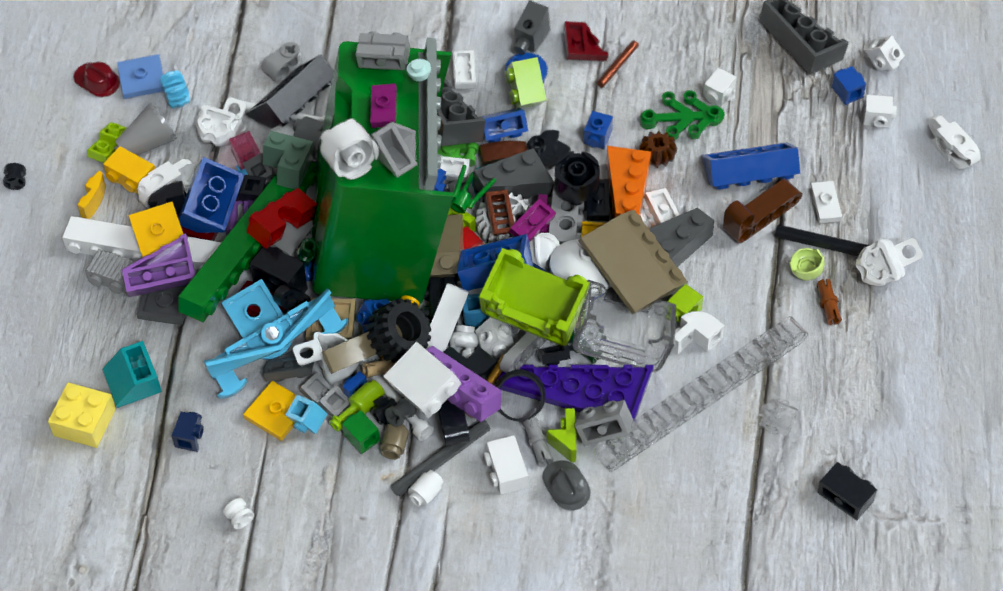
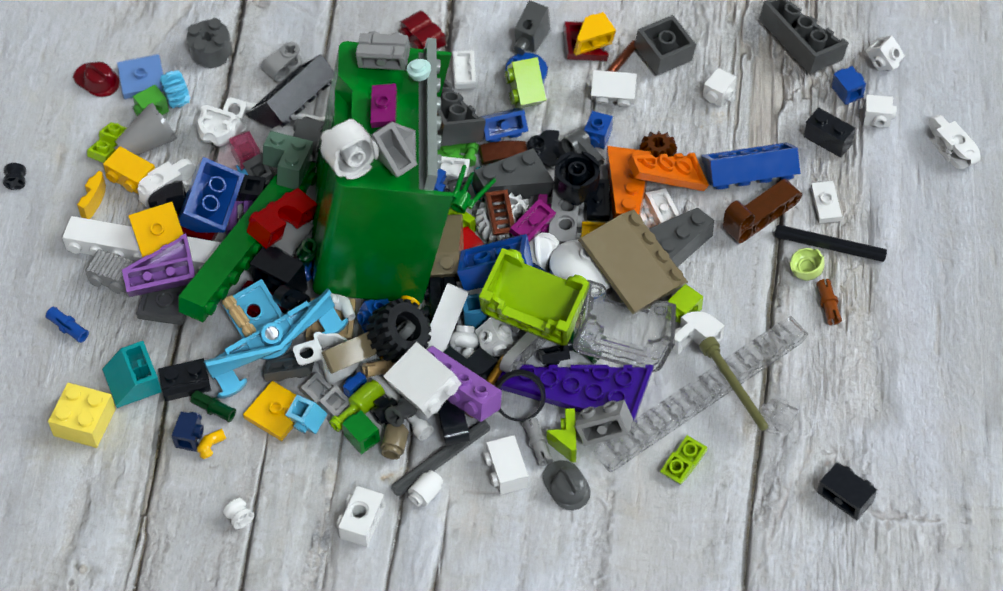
green plant [640,90,725,140] -> none
white piece [855,238,923,286] -> none
none -> blue pin [45,306,89,343]
none -> bright green brick [133,84,169,116]
none -> black plate [158,358,211,402]
none -> dark grey brick [187,18,233,68]
none -> dark green axle [190,391,236,422]
none -> yellow arm [197,428,226,459]
none -> tan axle [222,295,256,337]
none -> white arm [330,293,356,321]
none -> white brick [336,486,386,547]
none -> dark grey tile [396,320,415,340]
none -> dark red brick [399,10,446,50]
none -> dark grey piece [561,129,605,167]
none -> yellow slope [573,12,616,56]
none -> white brick [591,70,637,106]
none -> orange wing [627,153,709,191]
none -> dark grey brick [634,15,696,76]
none -> lime slope [660,435,708,485]
none -> olive piece [699,336,768,431]
none -> black brick [804,107,856,158]

